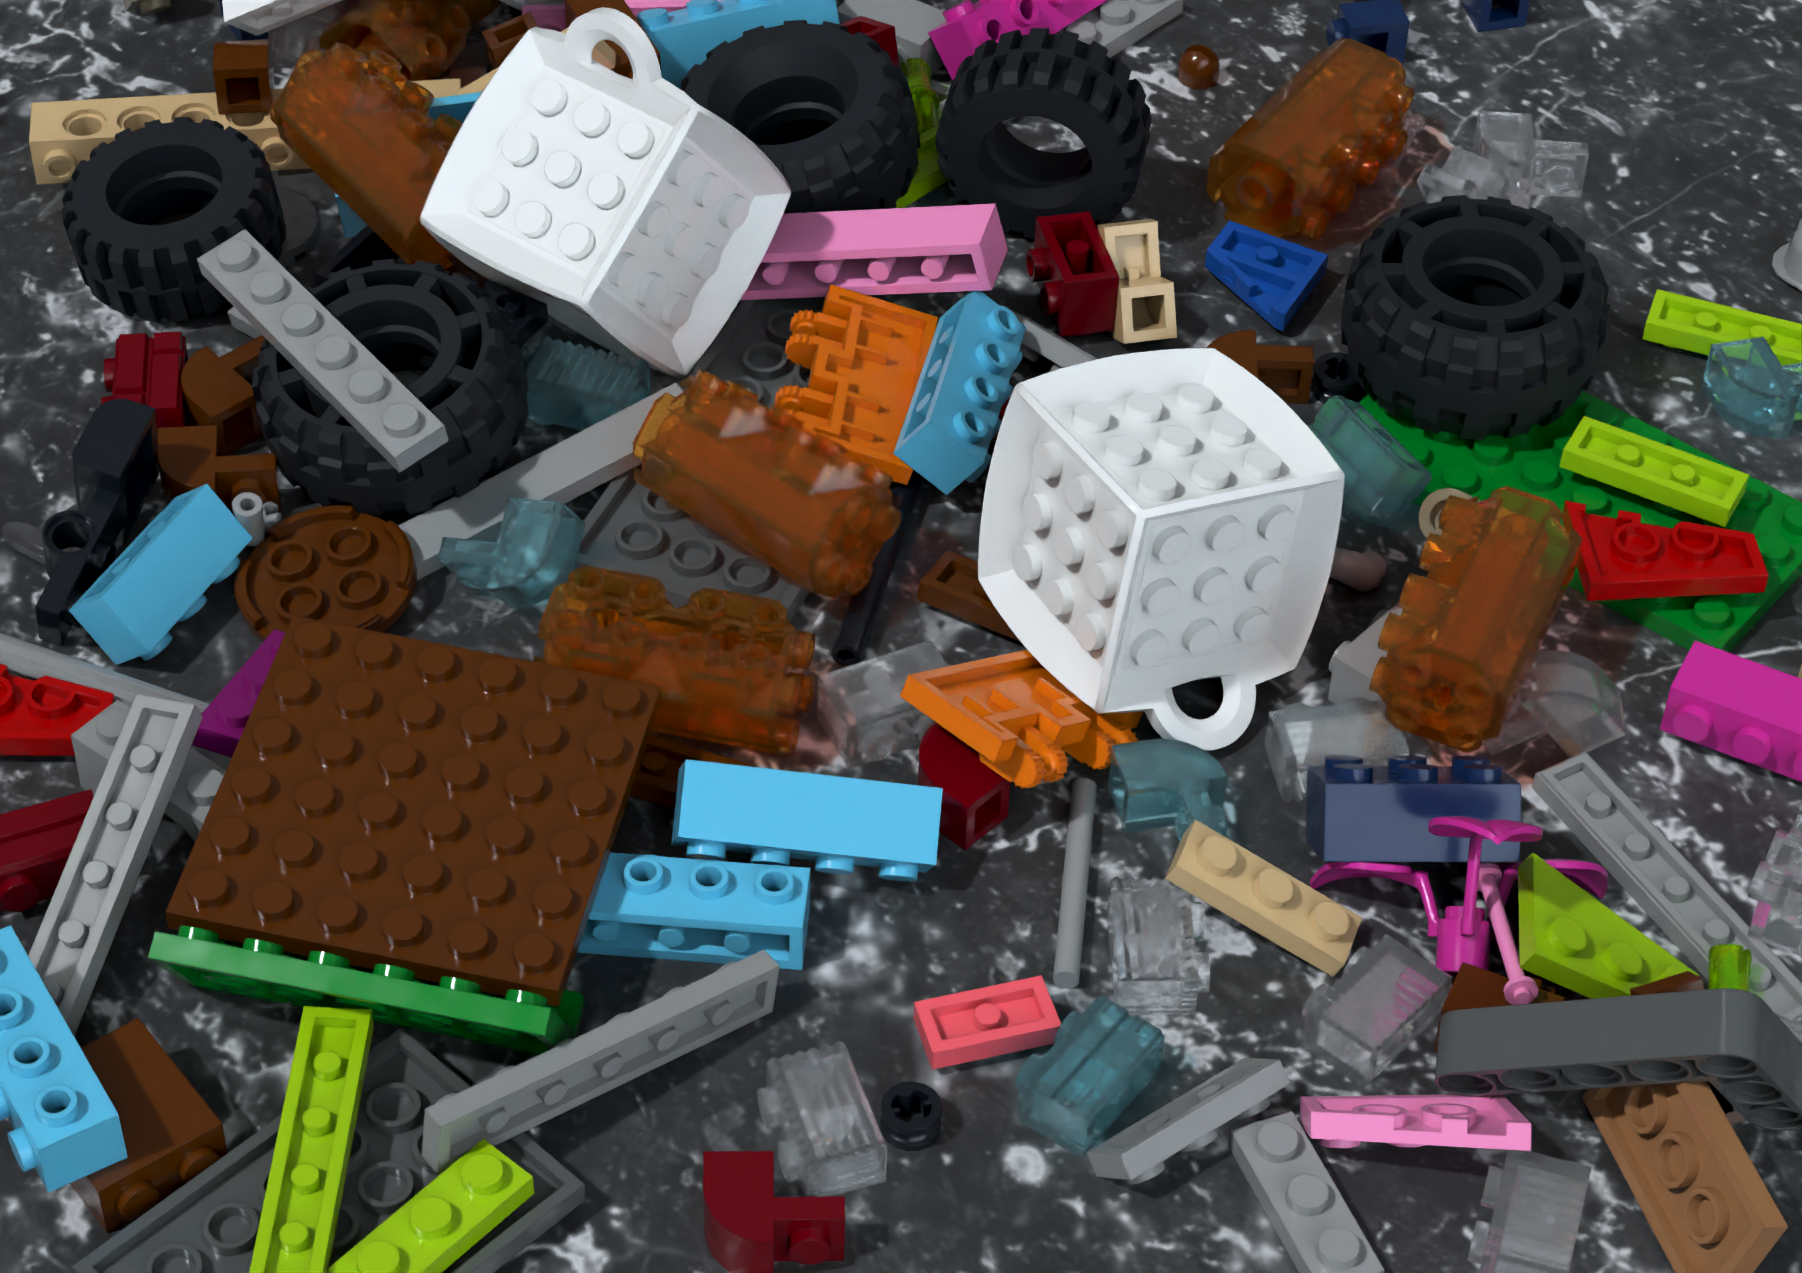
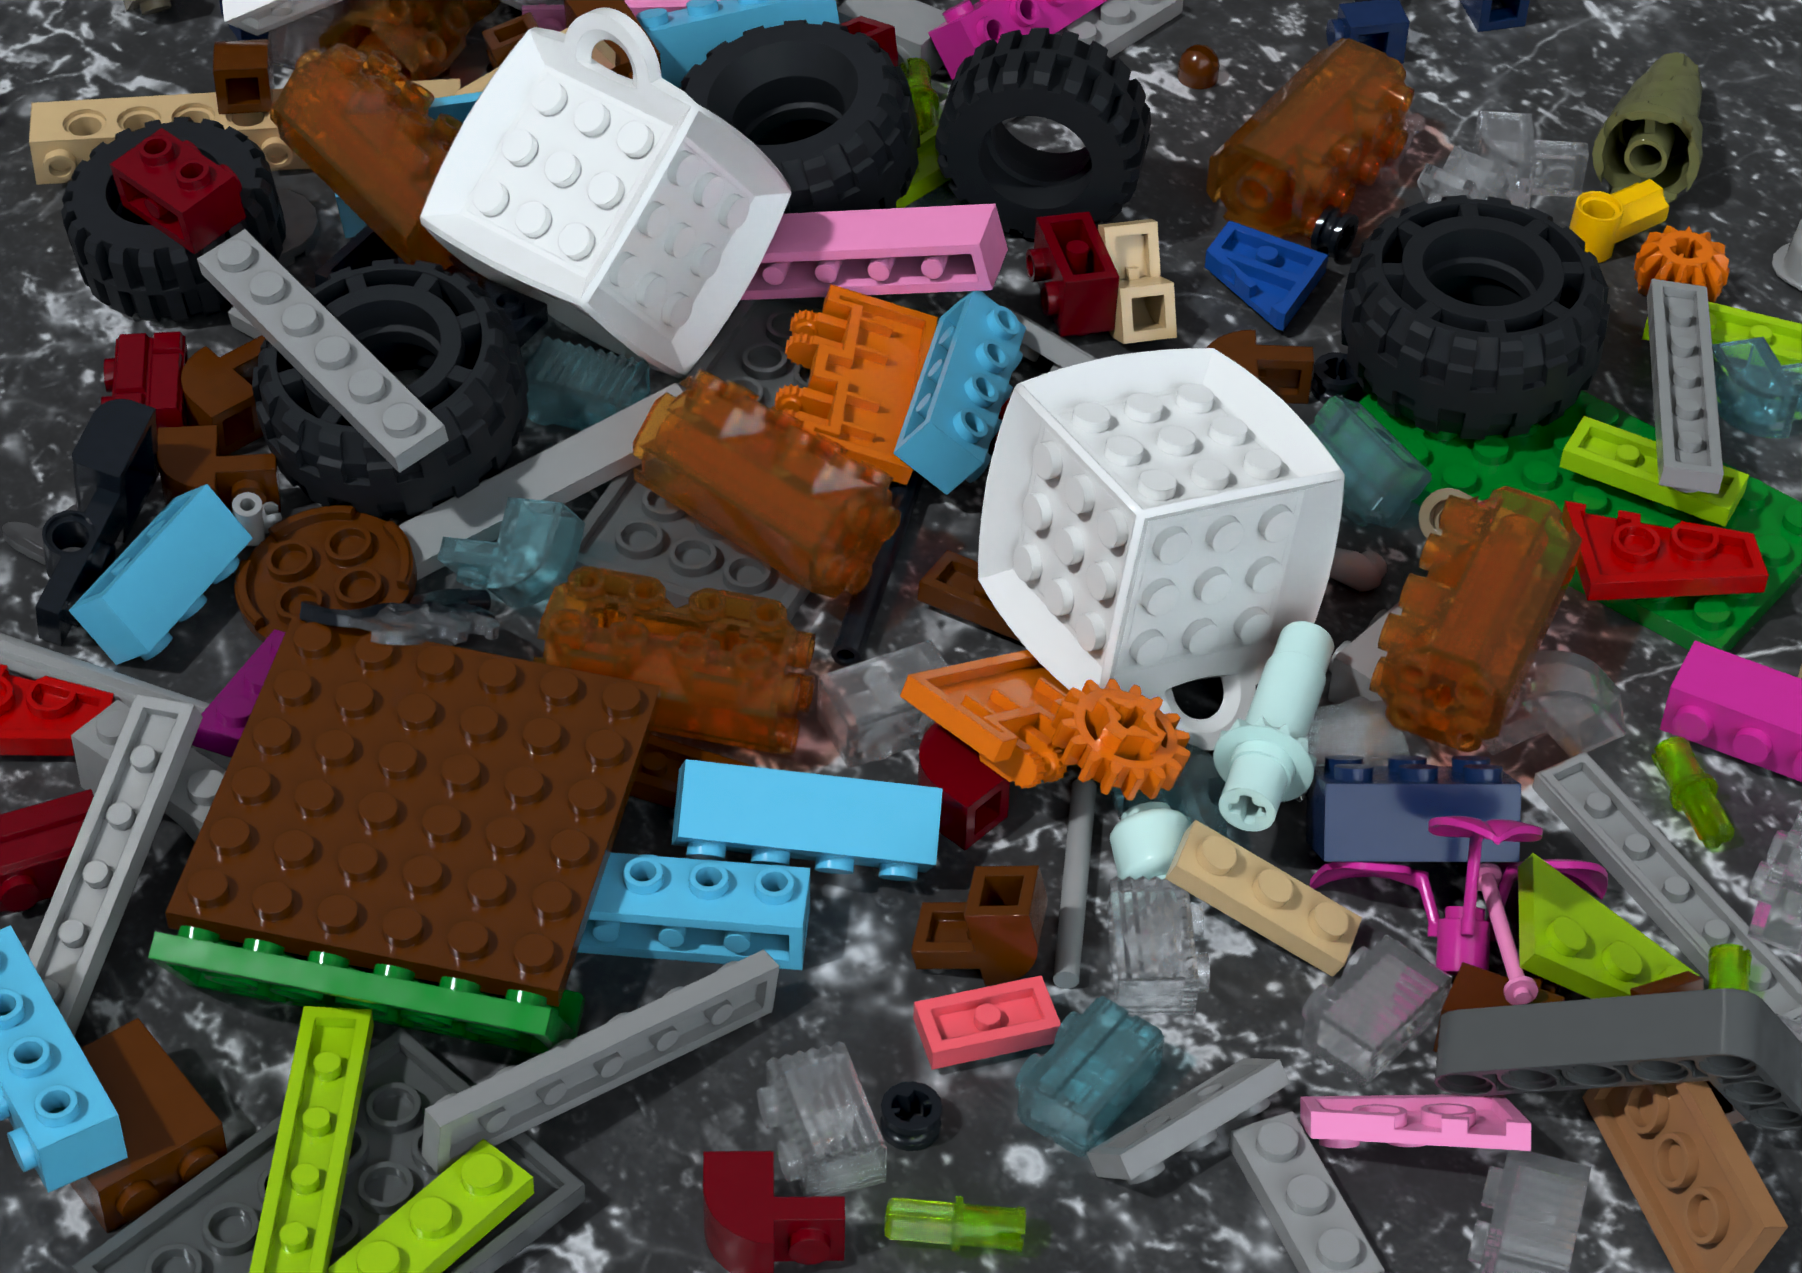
none -> dark red brick [110,128,246,254]
none -> piece [299,588,500,646]
none -> clear neon green axle [884,1195,1026,1253]
none -> reddish brown brick [911,865,1048,986]
none -> orange gear [1051,679,1191,801]
none -> light aqua head [1110,802,1191,902]
none -> light aqua gear [1213,621,1334,832]
none -> black bush [1310,205,1359,260]
none -> yellow piece [1569,179,1670,263]
none -> olive cone [1592,52,1703,203]
none -> orange gear [1634,225,1730,303]
none -> light grey plate [1647,279,1724,494]
none -> clear neon green axle [1651,736,1735,849]

